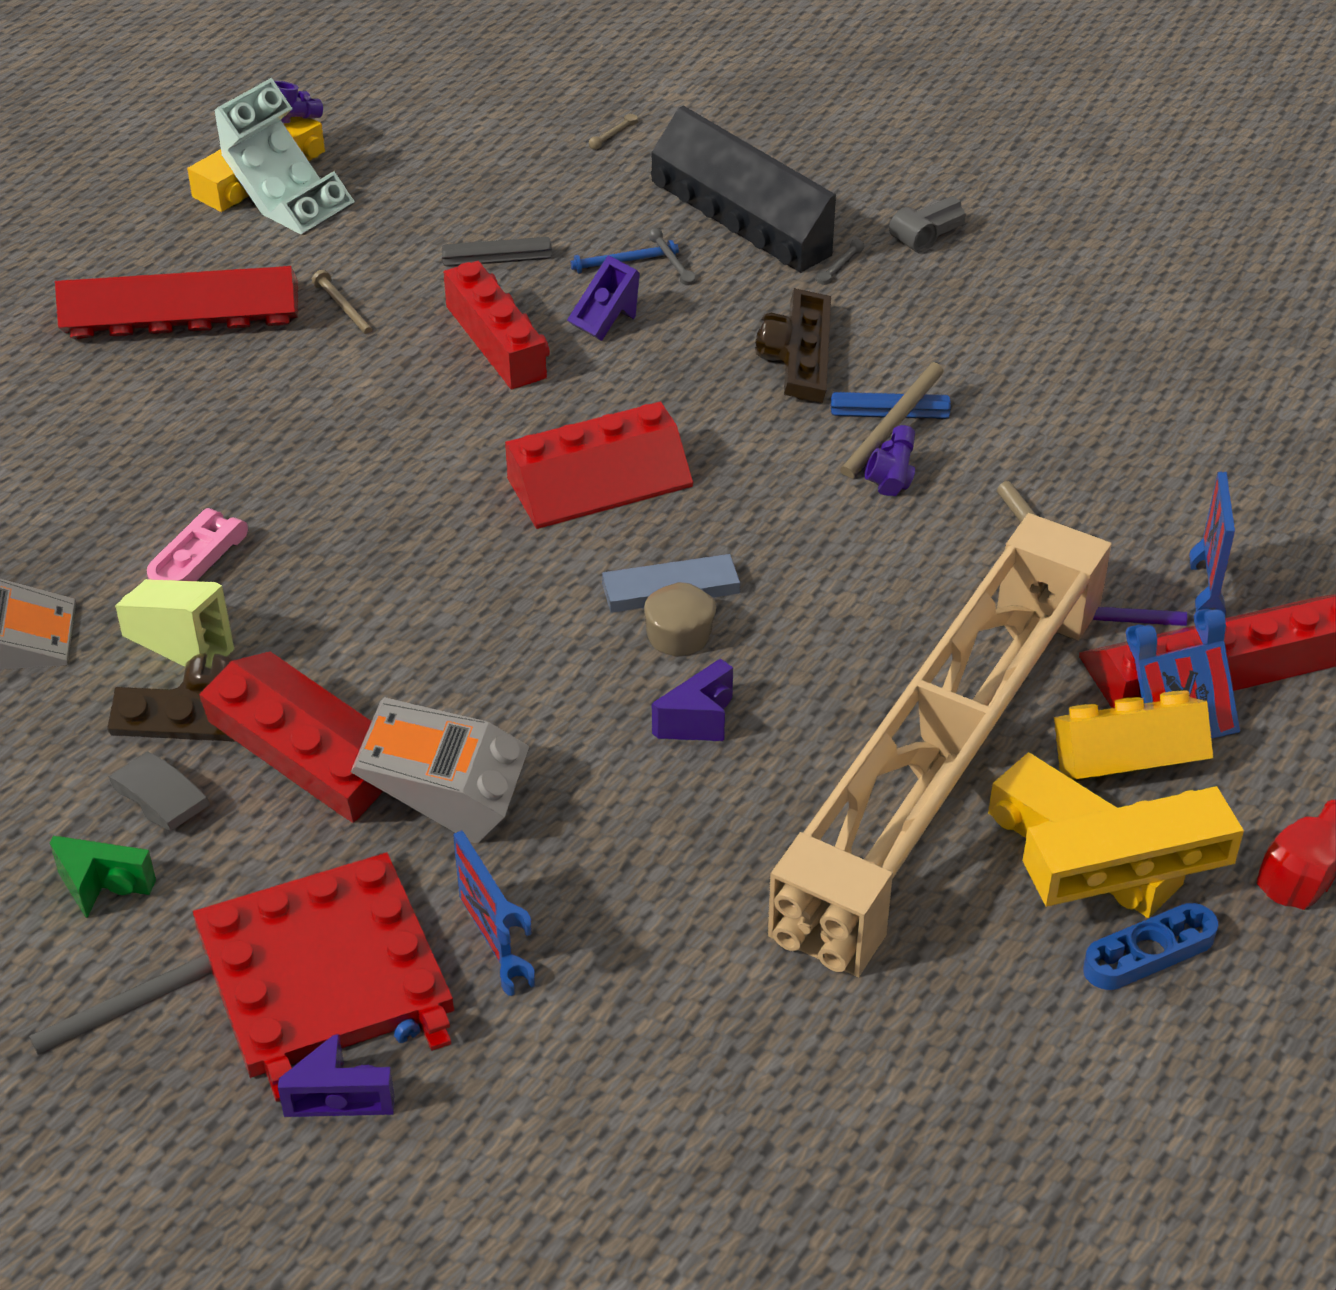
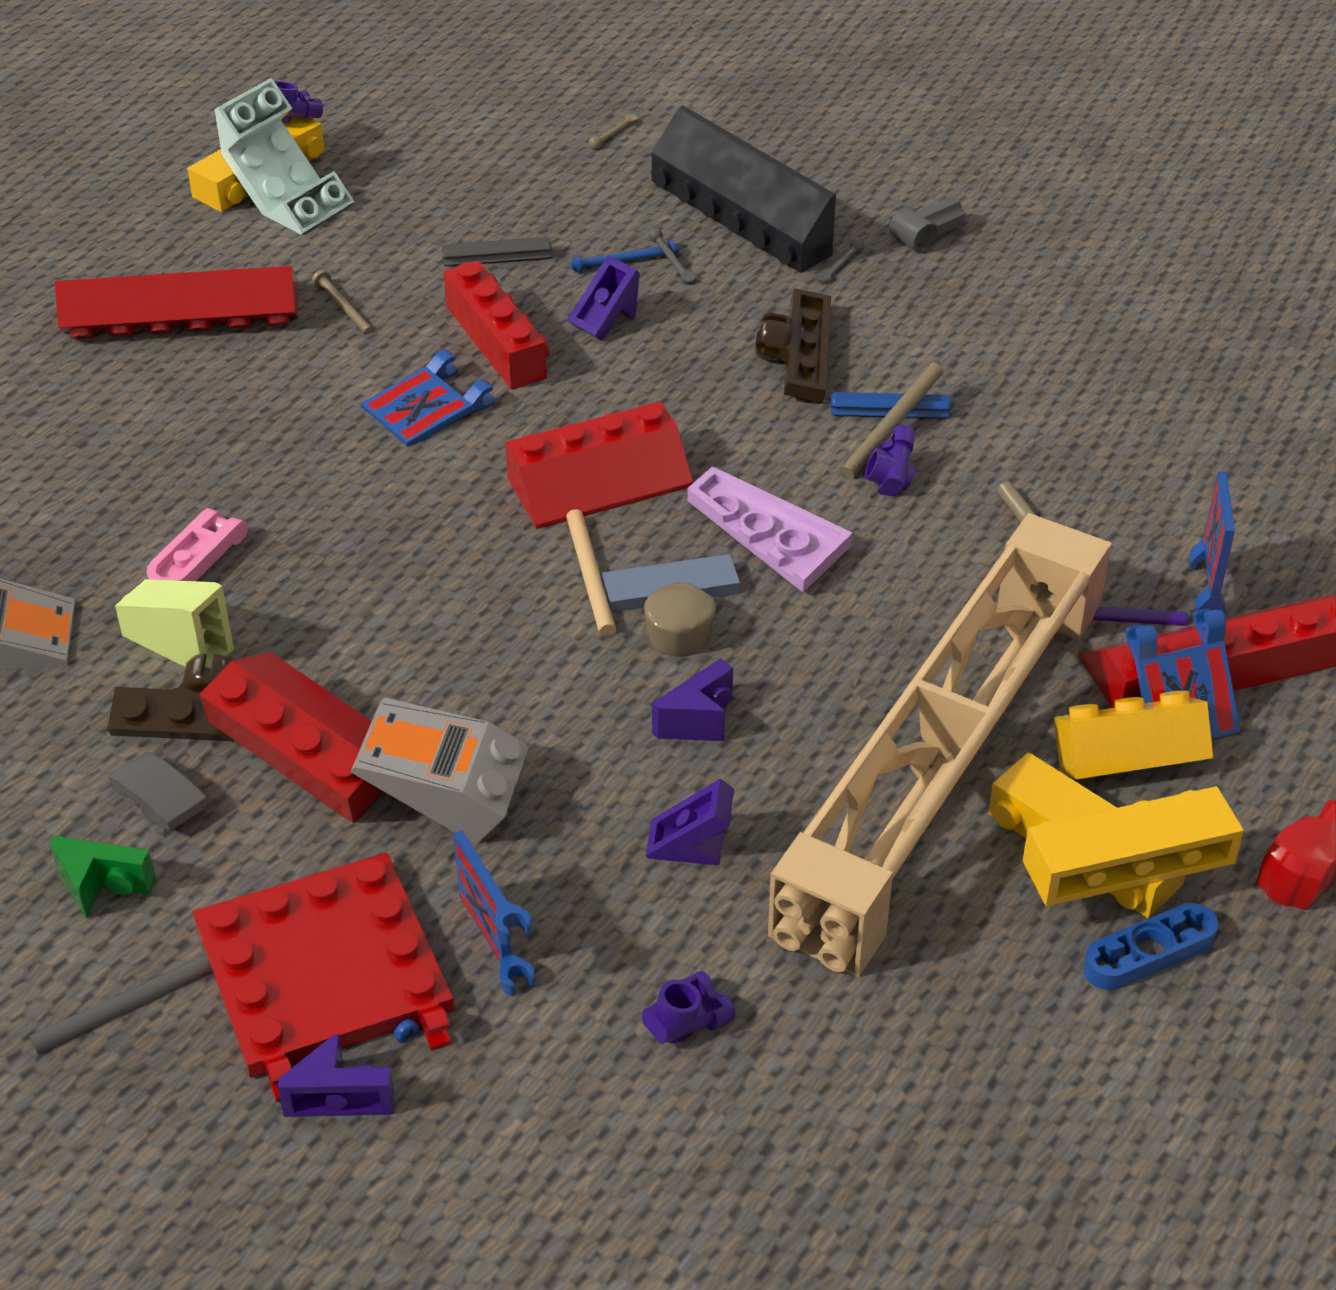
none -> blue flag [361,349,495,447]
none -> tan bar [566,509,616,636]
none -> dark purple plate [642,971,735,1044]
none -> dark purple slope [646,779,734,865]
none -> lavender wing [687,466,853,593]

